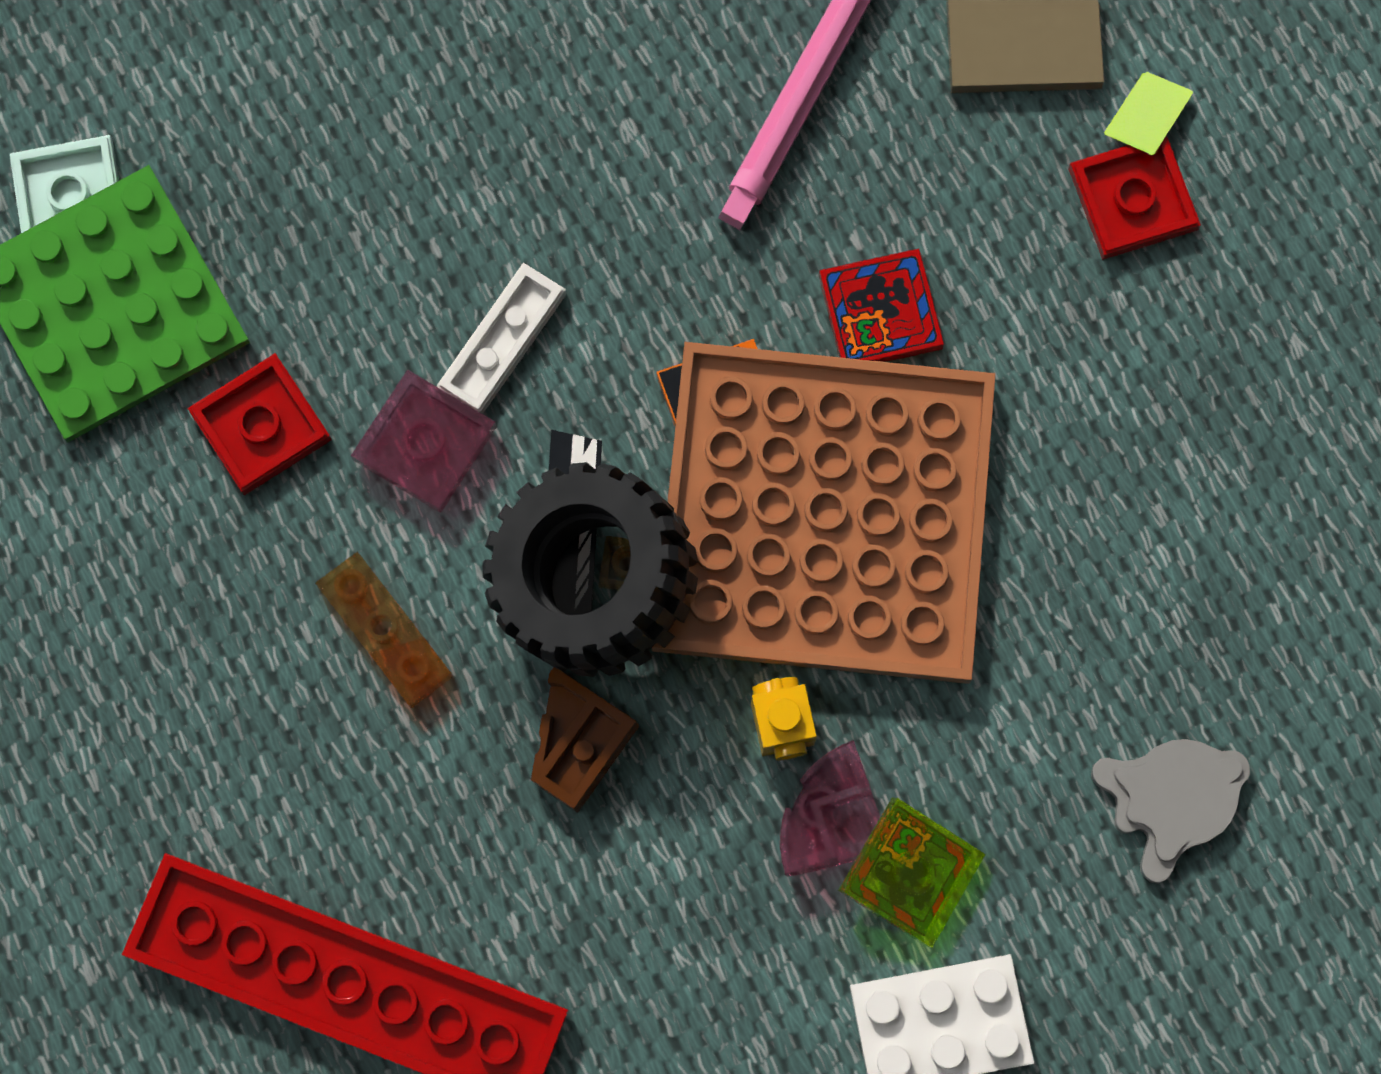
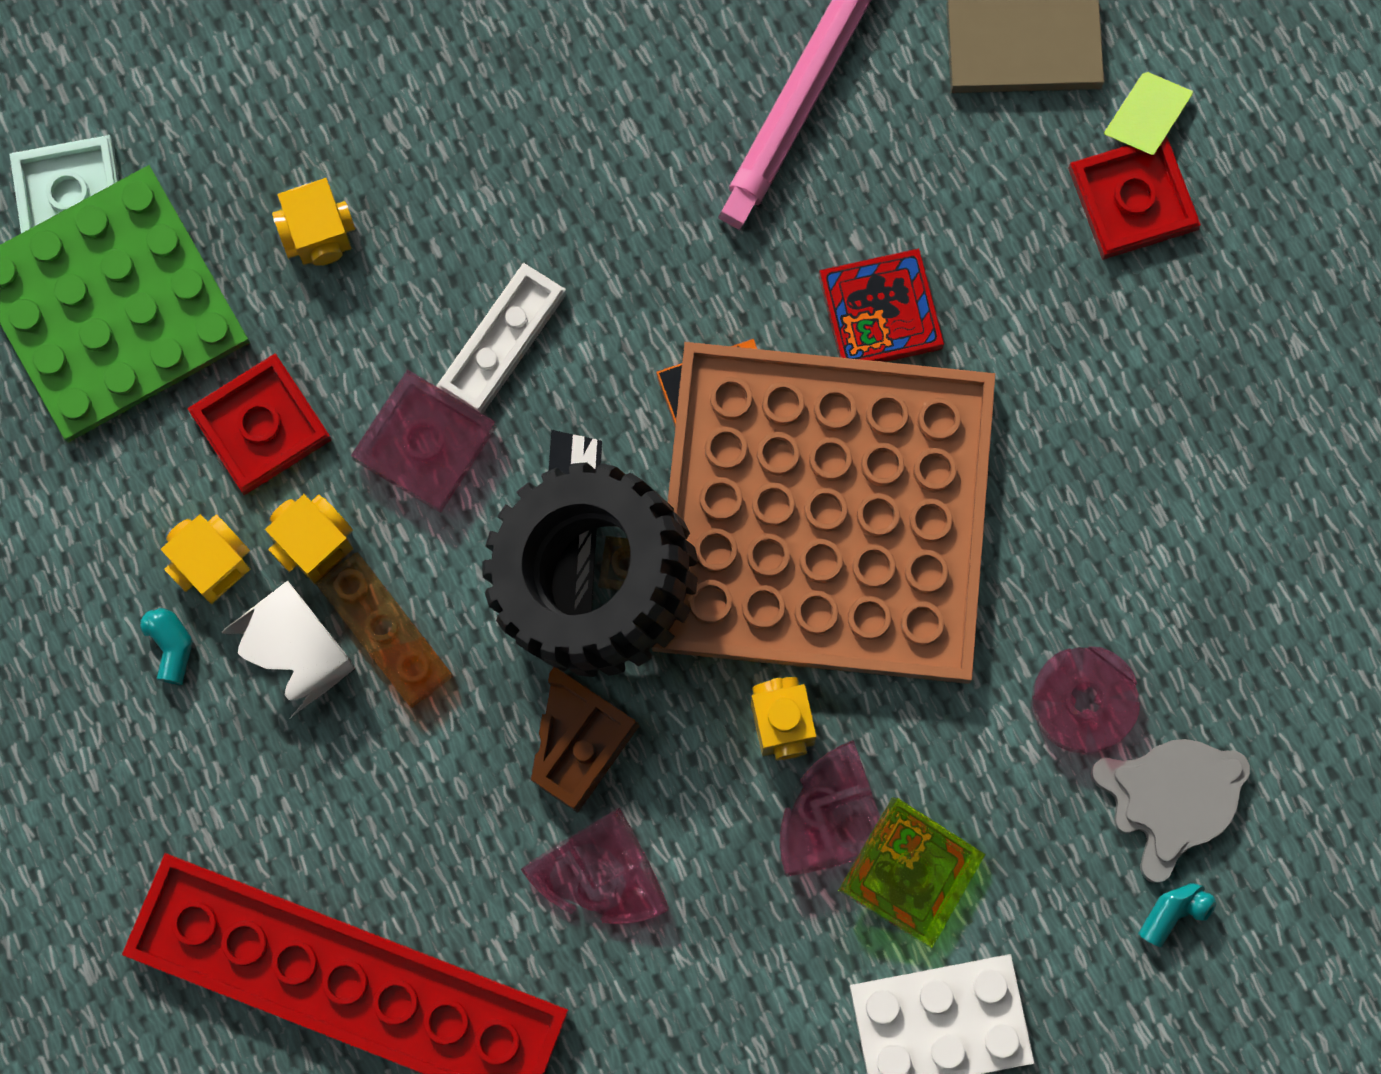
none -> teal arm [140,608,192,685]
none -> yellow brick [160,514,251,604]
none -> white piece [221,581,355,720]
none -> yellow brick [265,494,353,584]
none -> yellow brick [272,178,356,266]
none -> clear pink brick [521,808,669,924]
none -> clear pink plate [1031,646,1140,755]
none -> teal arm [1138,883,1216,948]

